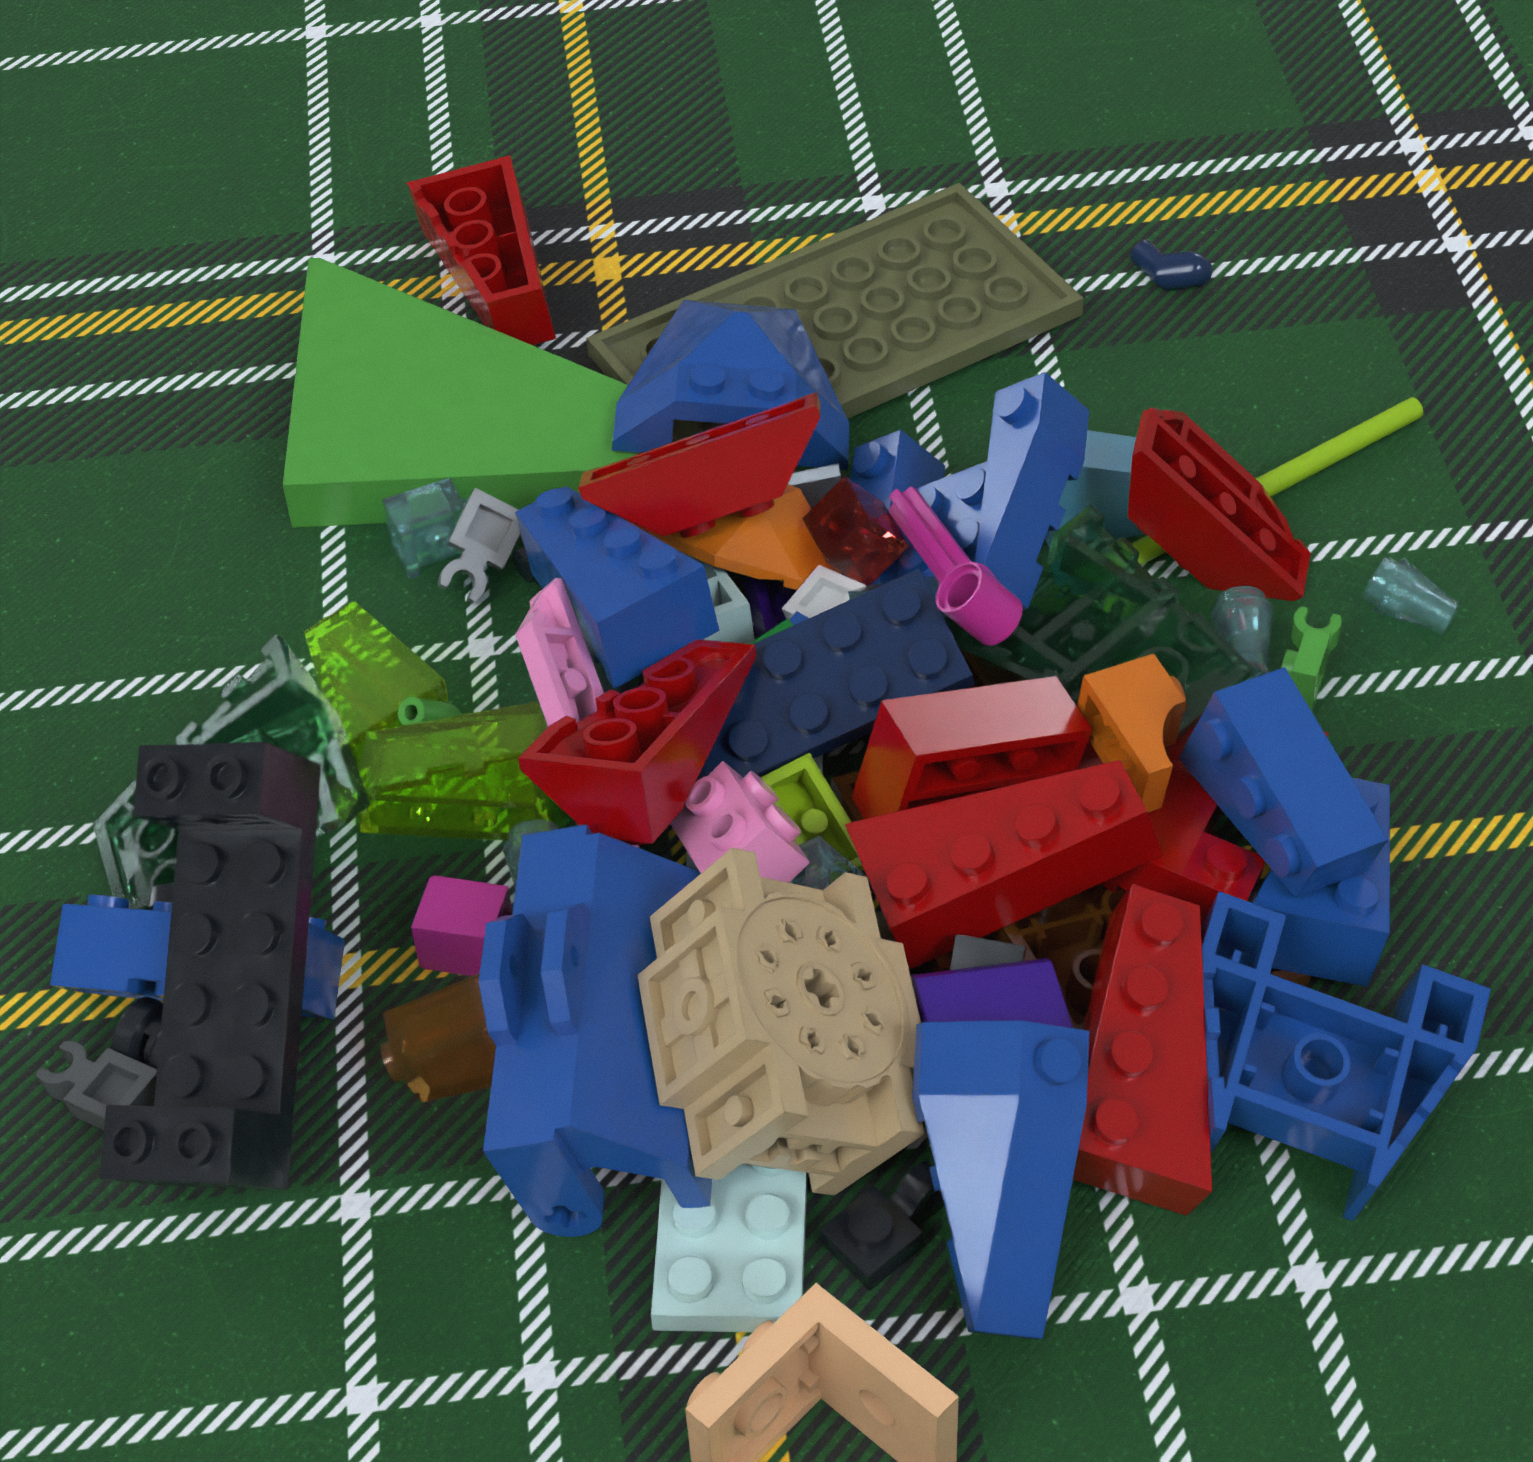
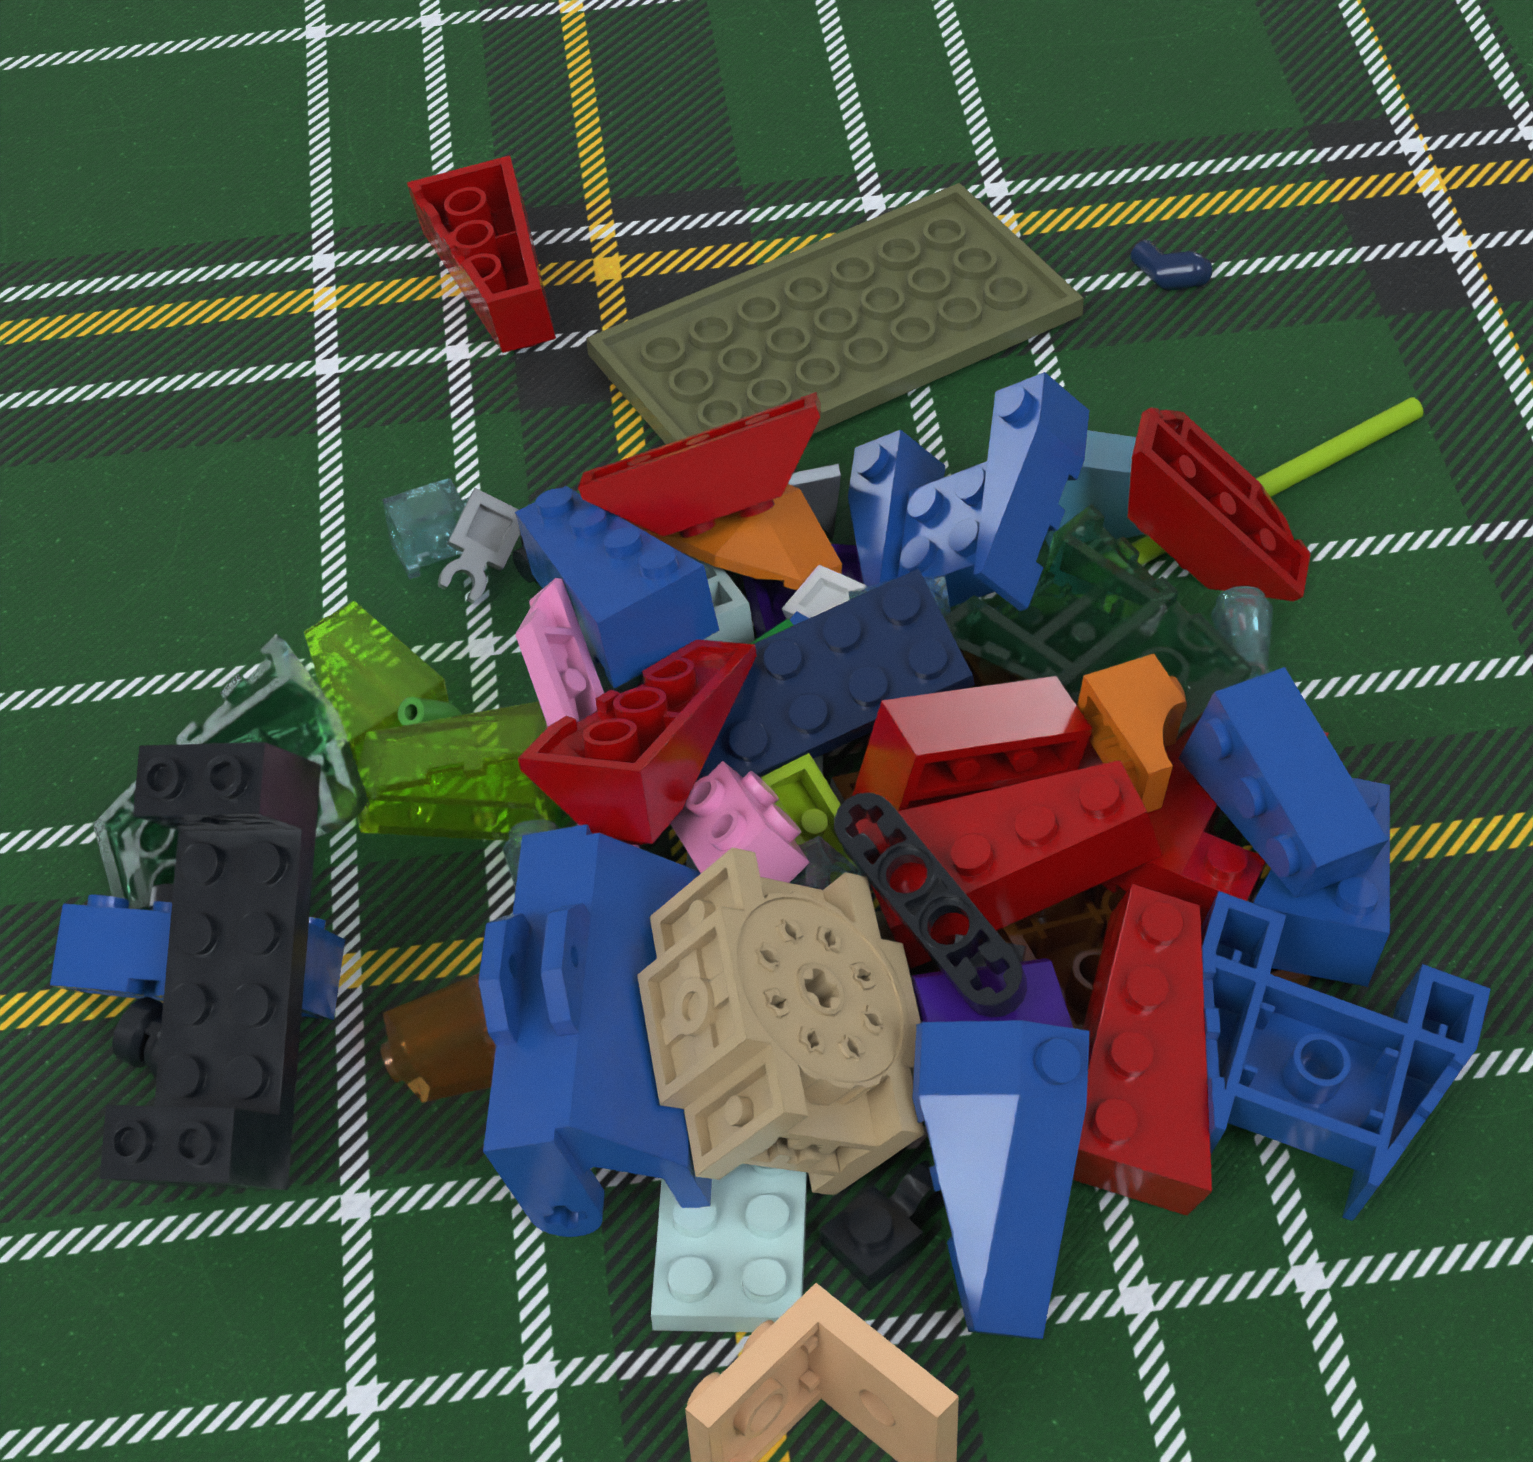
dark grey plate [36,1041,157,1130] -> none
bright green slope [283,258,640,528] -> none
dark pink panel [411,876,513,977] -> none
blue wedge [612,300,849,470] -> none
clear red brick [802,476,909,588] -> none
dark pink axle [888,487,1023,646] -> none
bright green plate [1281,606,1342,711] -> none
clear light blue cone [1362,556,1461,635] -> none
none -> black beam [834,792,1027,1017]

